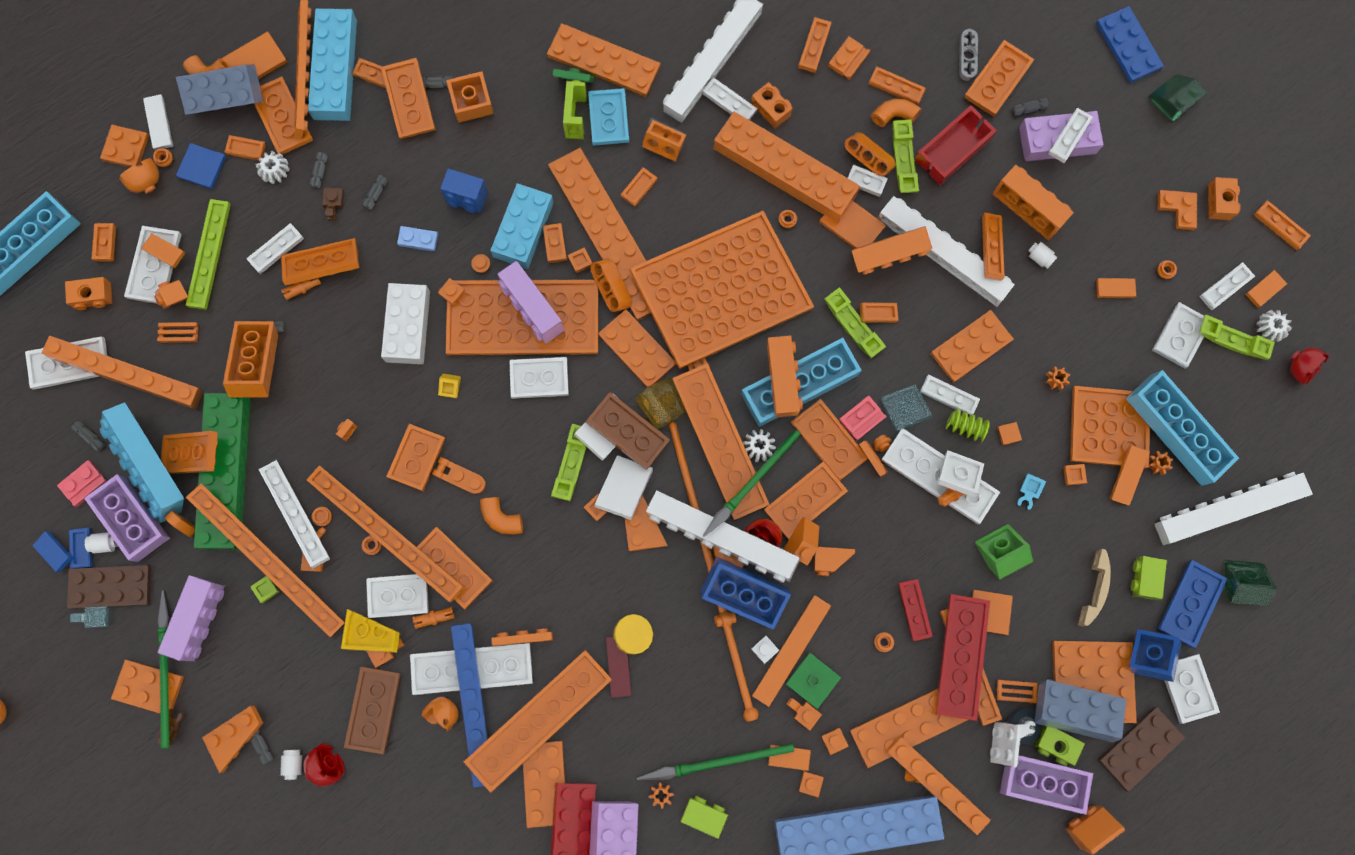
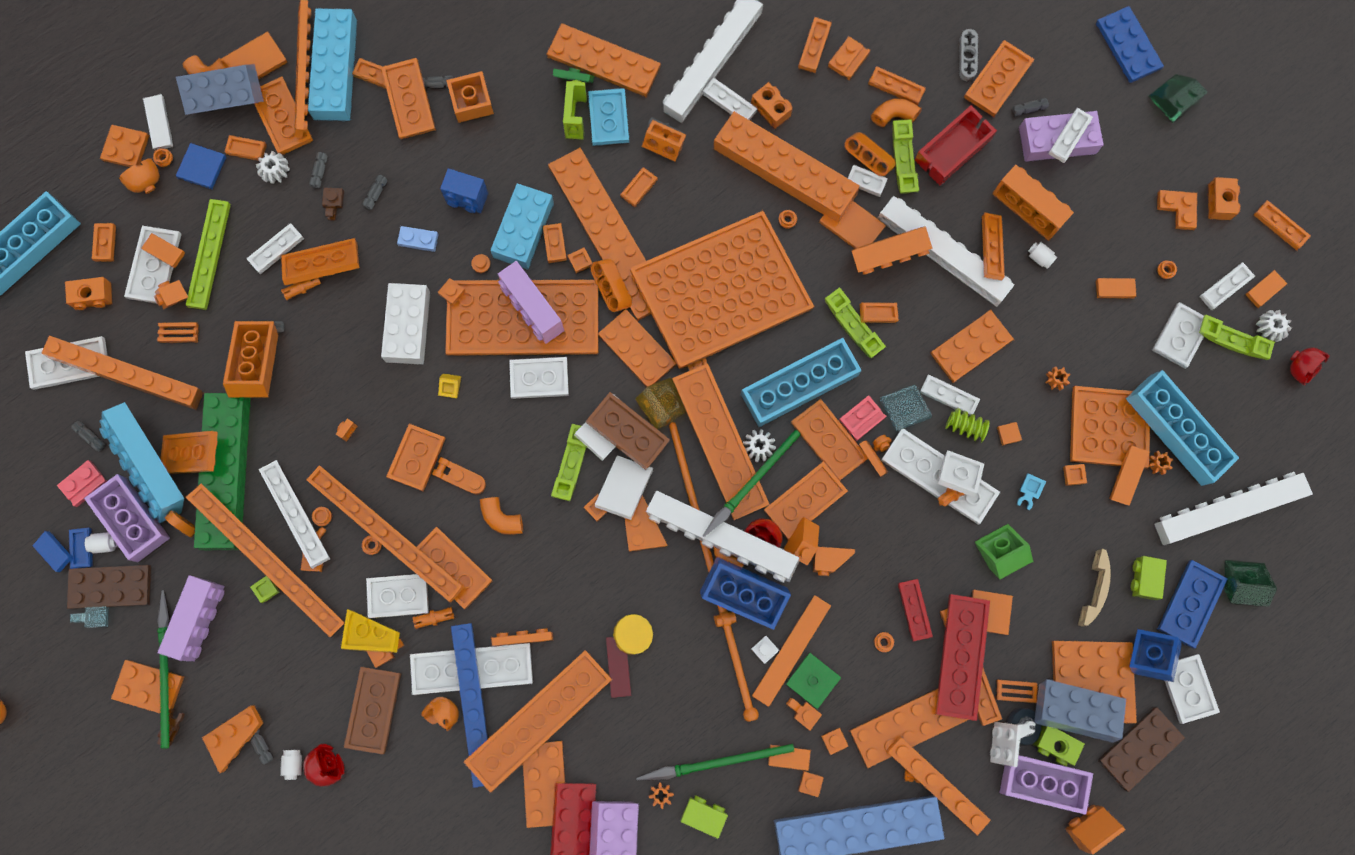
orange brick [766,336,803,417] -> none

